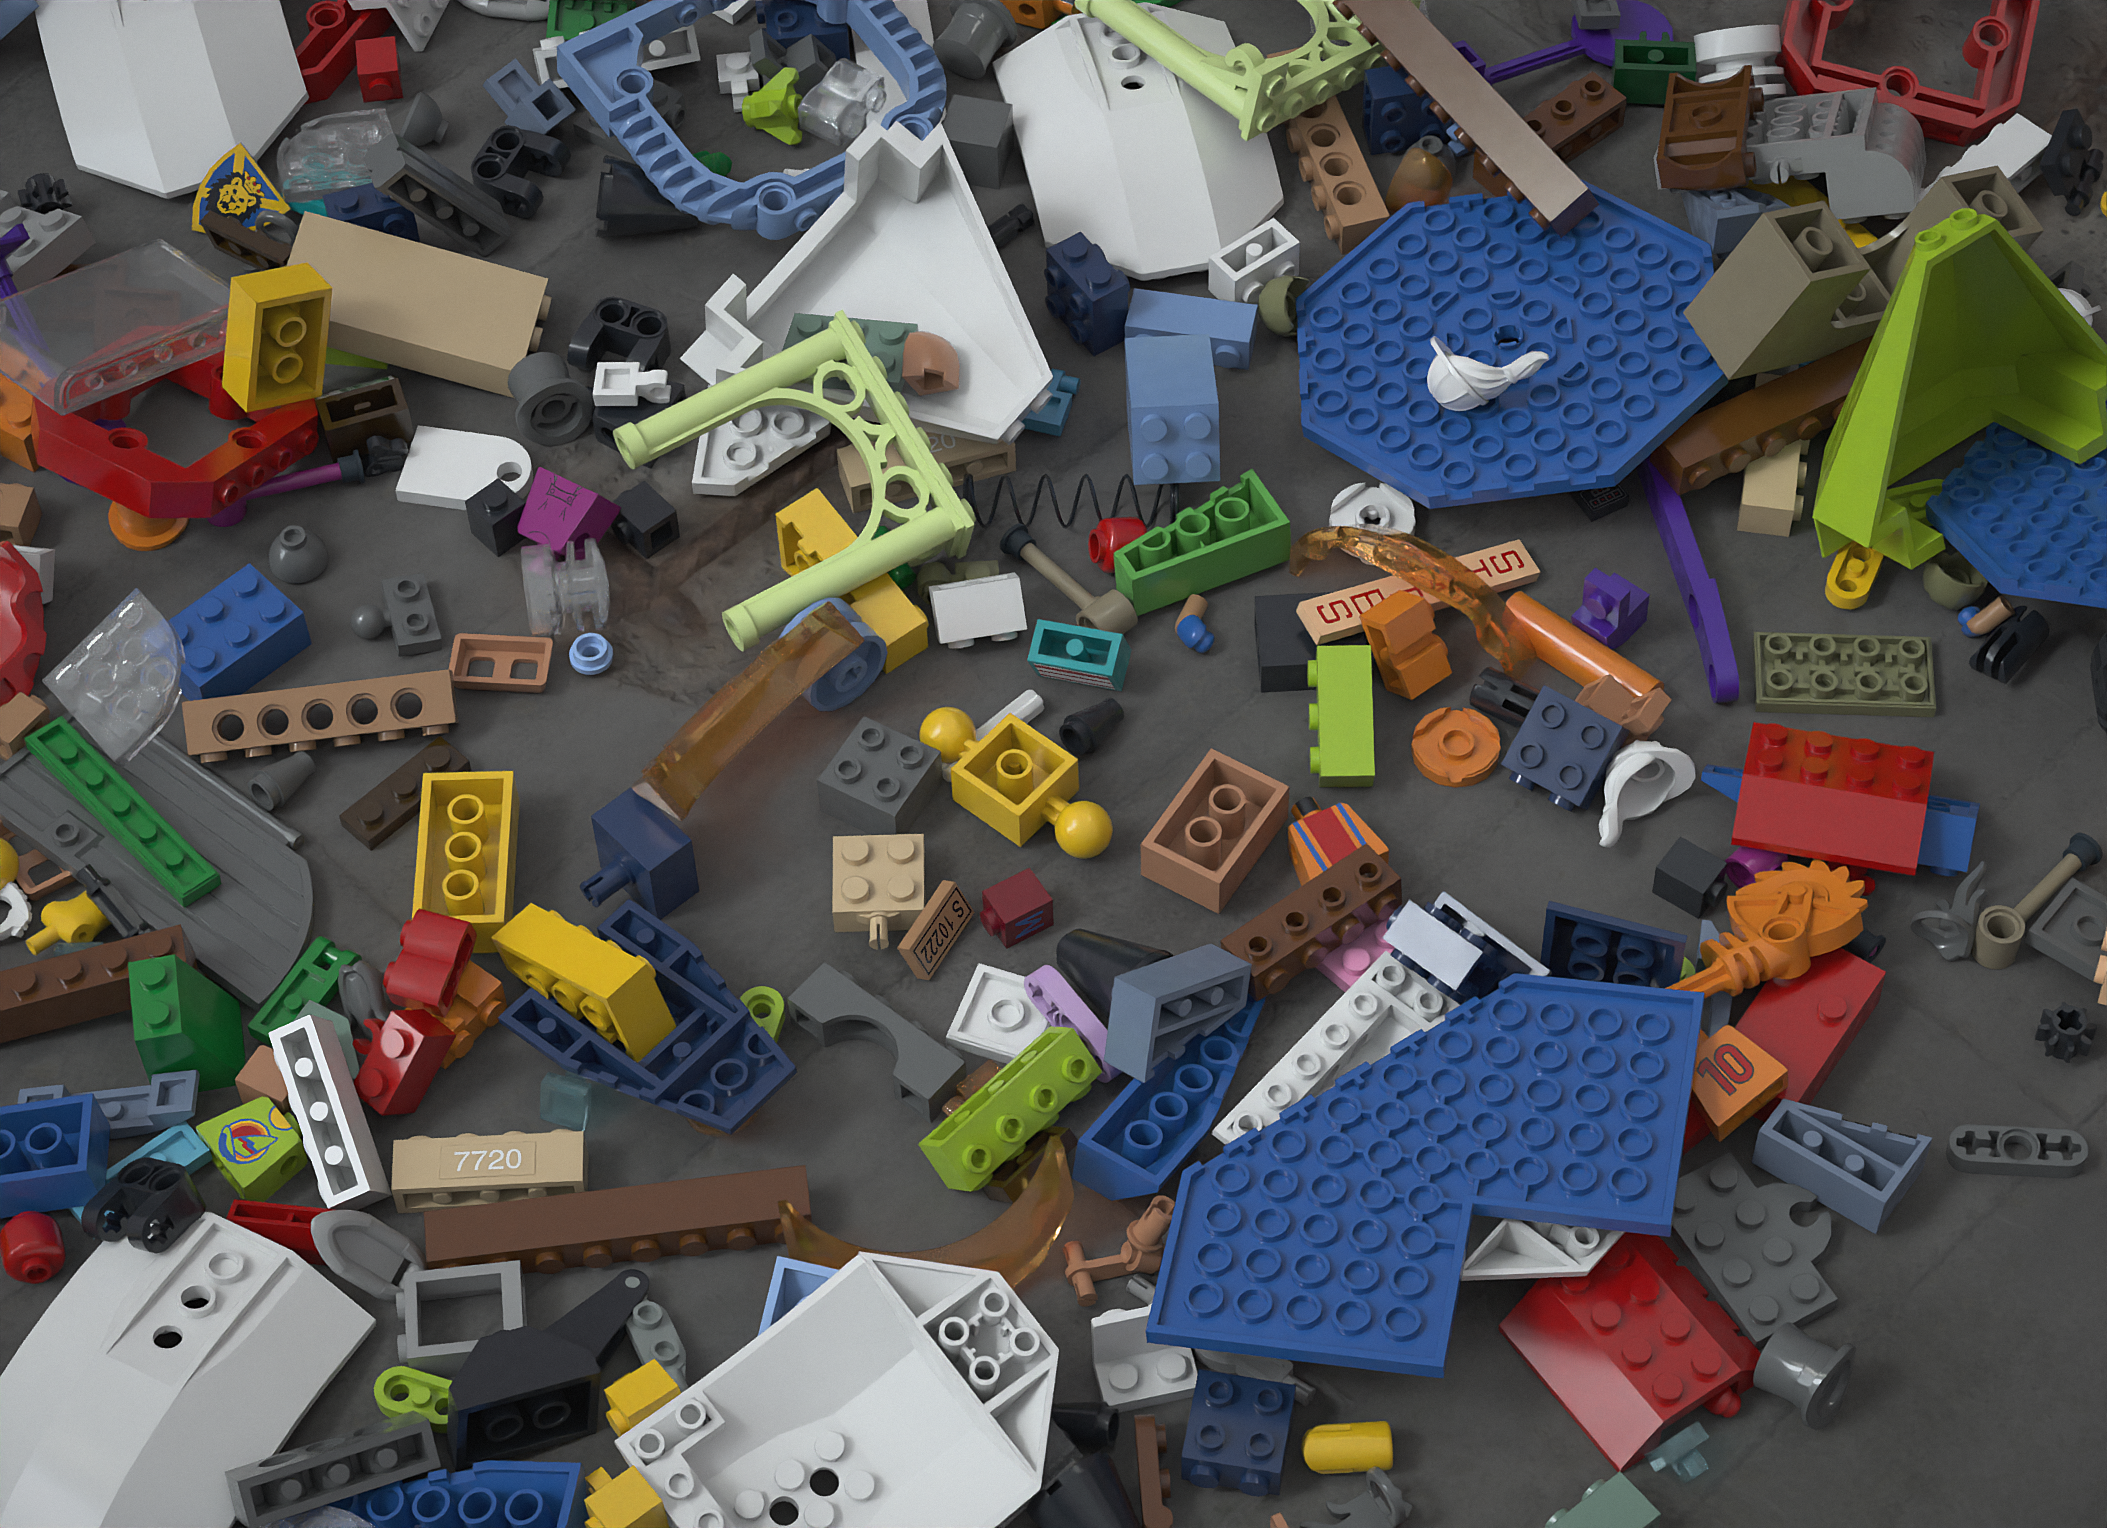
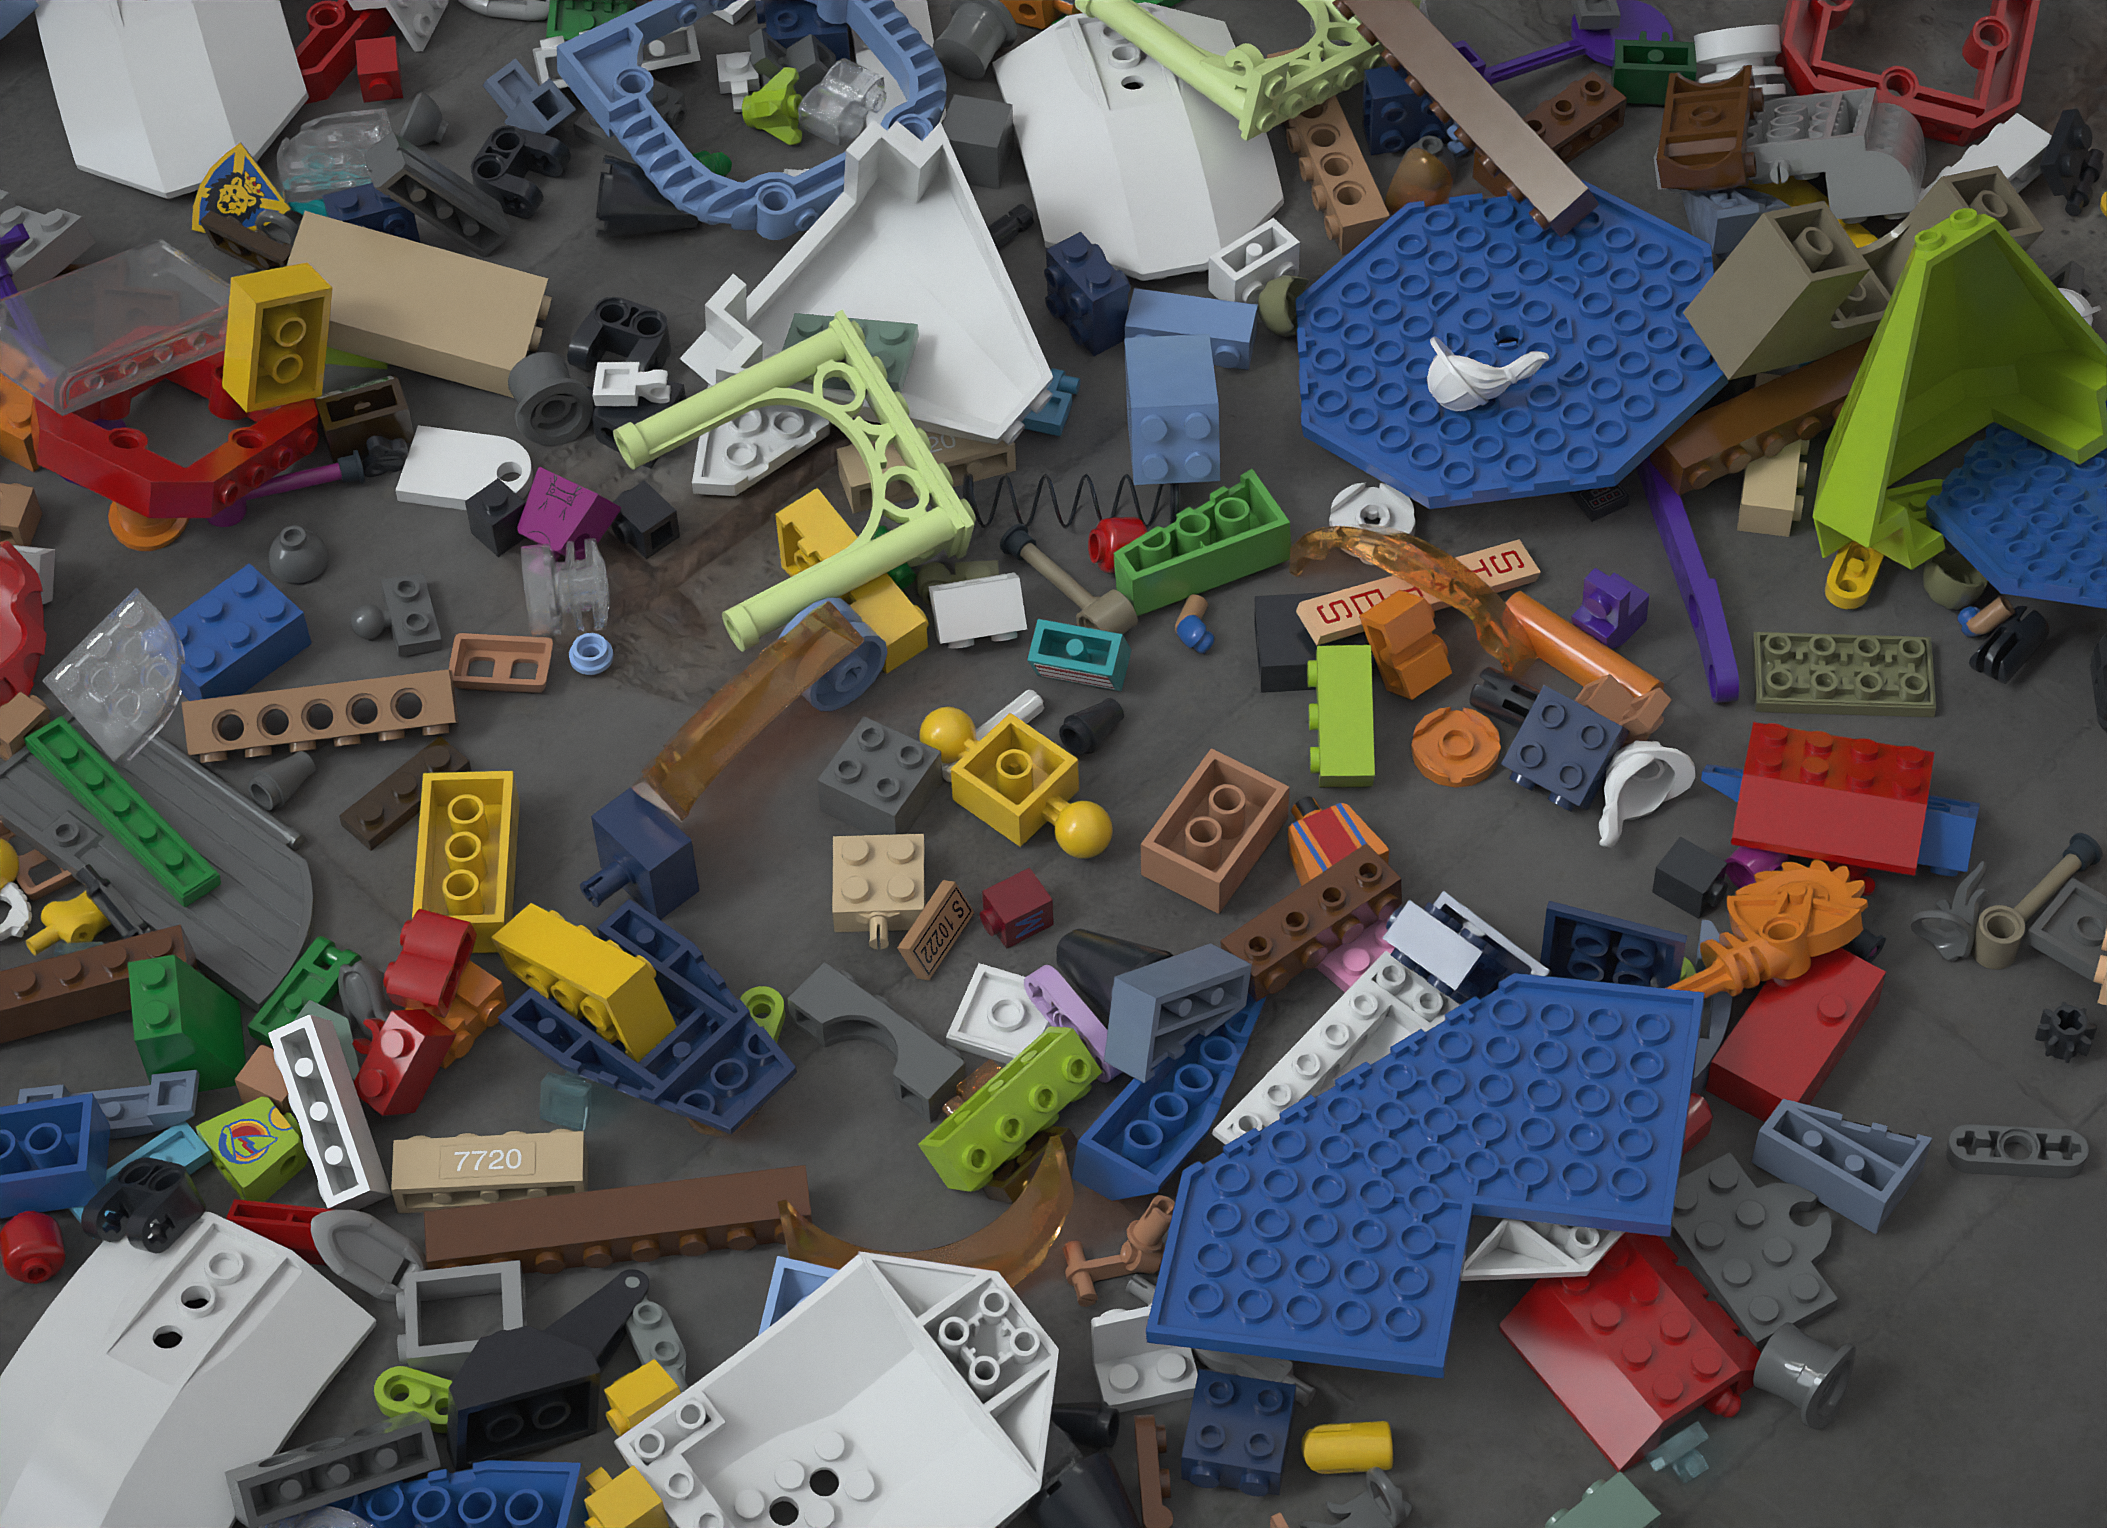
black gear [18,173,72,215] -> none
nougat brick [902,331,960,396] -> none
orange torso [1691,1025,1789,1142] -> none

